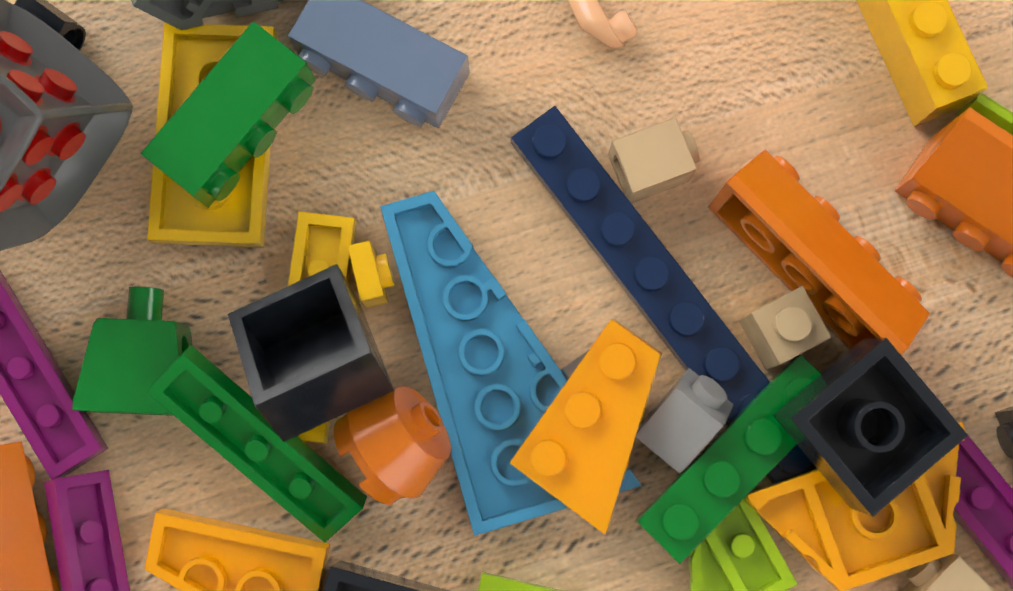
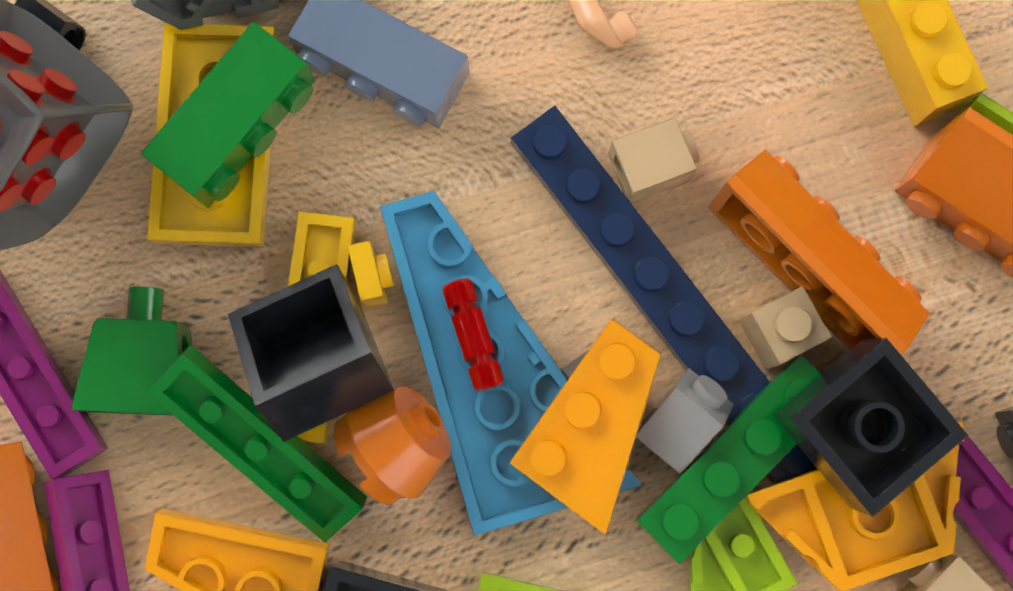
none -> red axle [442,278,504,391]

